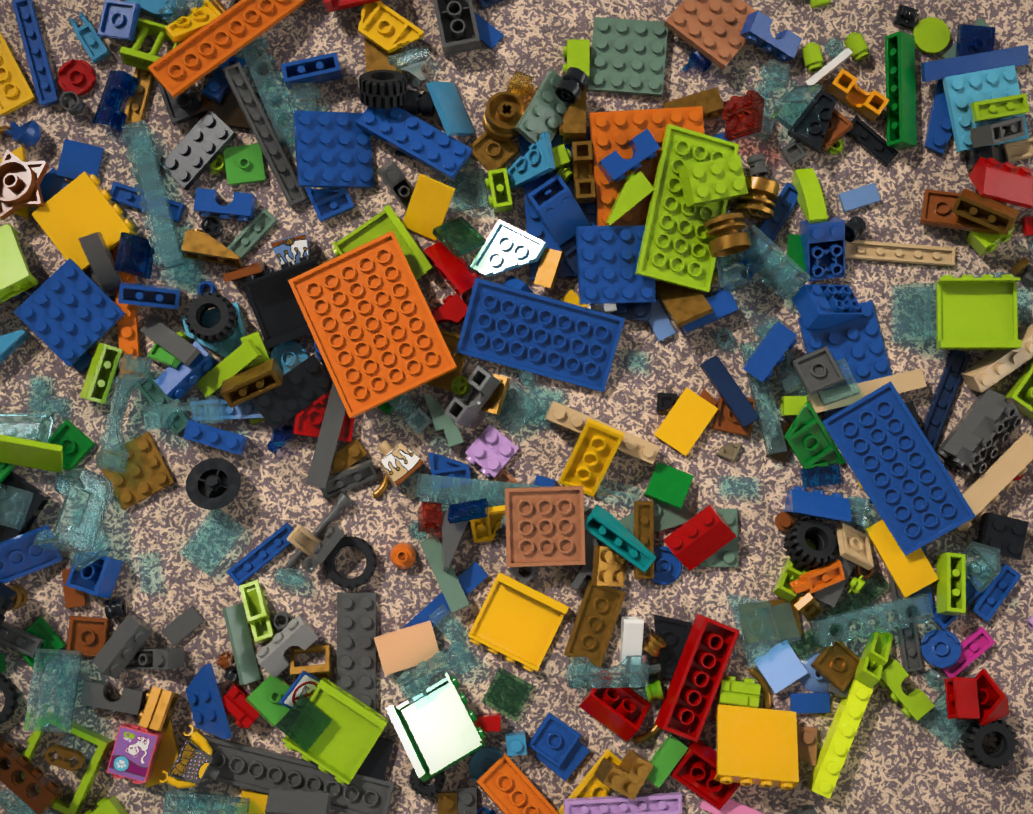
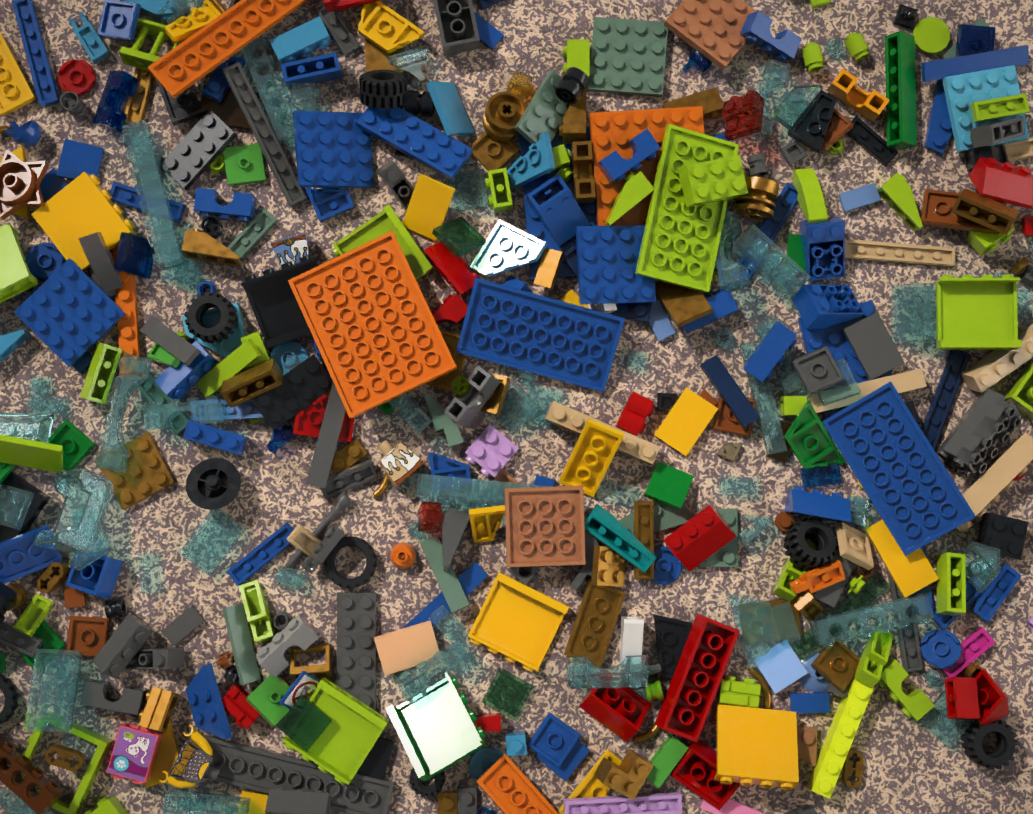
blue brick [118,282,180,310] -> none
dark orange tile [223,261,266,282] -> none
clear blue tile [448,498,488,524] -> none
pearl gold wheel [642,632,667,657] -> none
pearl gold wheel [703,212,751,257] -> none
white tile [802,48,853,93] -> none
black wheel [845,216,866,242] -> none
none -> lime tile [13,594,54,637]
none -> blue tile [26,242,66,280]
none -> pearl gold beam [37,562,69,593]
none -> dark azure brick [269,16,332,64]
none -> dark grey tile [316,6,361,58]
none -> red brick [615,392,655,436]
none -> clear light blue slope [738,515,774,546]
none -> dark grey tile [842,312,905,381]
none -> pearl gold beam [842,749,864,788]
none -> lime slope [878,172,923,232]
none -> pearl gold plate [964,662,982,678]

